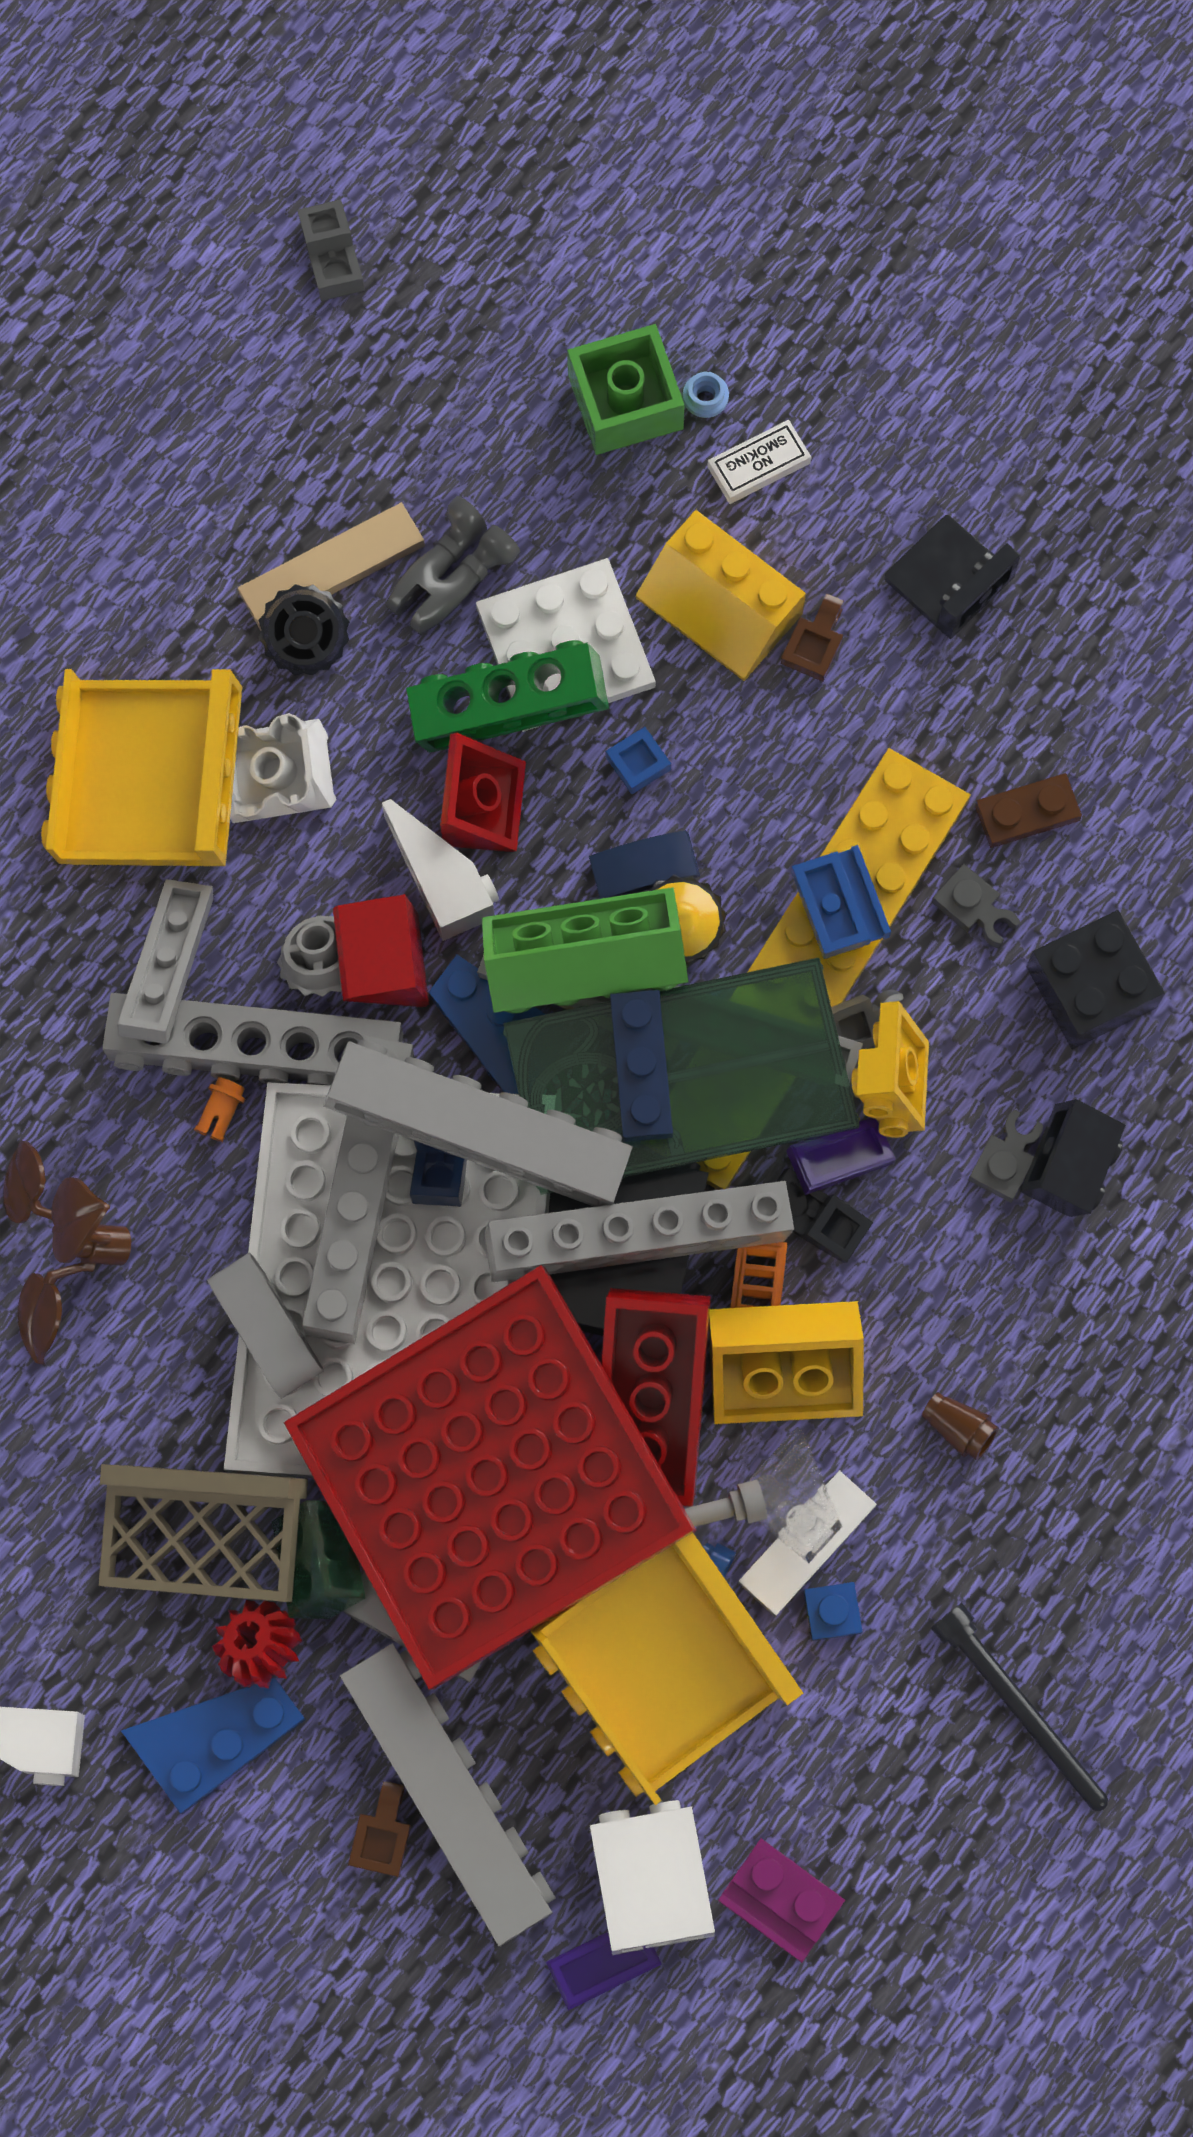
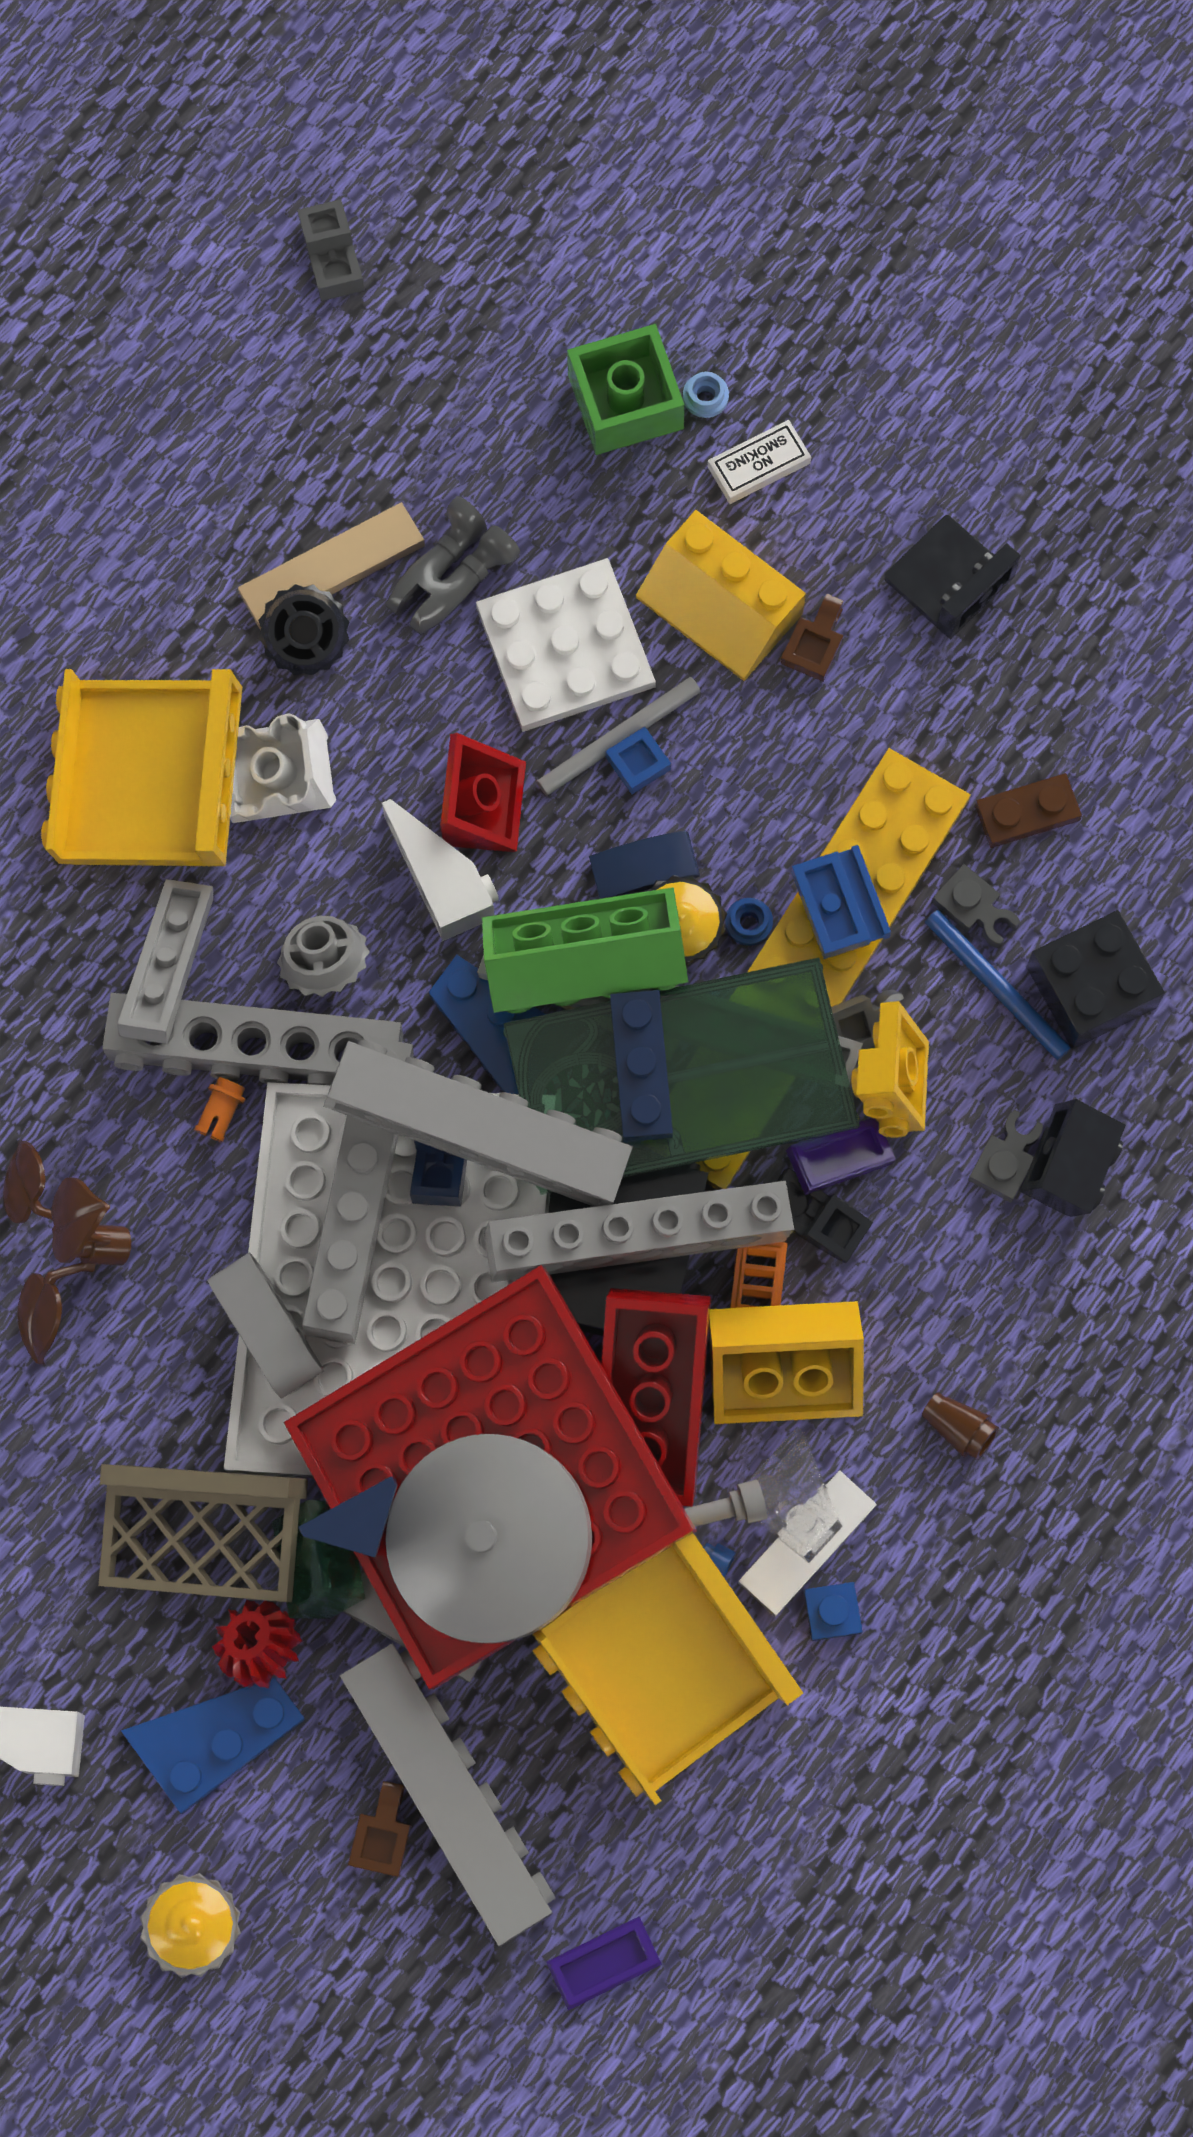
red slope [333,894,429,1007] -> none
green brick [406,640,609,753] -> none
white brick [590,1800,715,1955] -> none
magenta plate [717,1838,845,1963] -> none
black piece [931,1602,1108,1811] -> none
none -> yellow piece [139,1873,241,1978]
none -> dark blue slope [298,1476,398,1558]
none -> light grey dish [386,1434,592,1643]
none -> light grey bar [536,677,701,796]
none -> blue plate [725,898,773,946]
none -> blue bar [925,910,1071,1061]

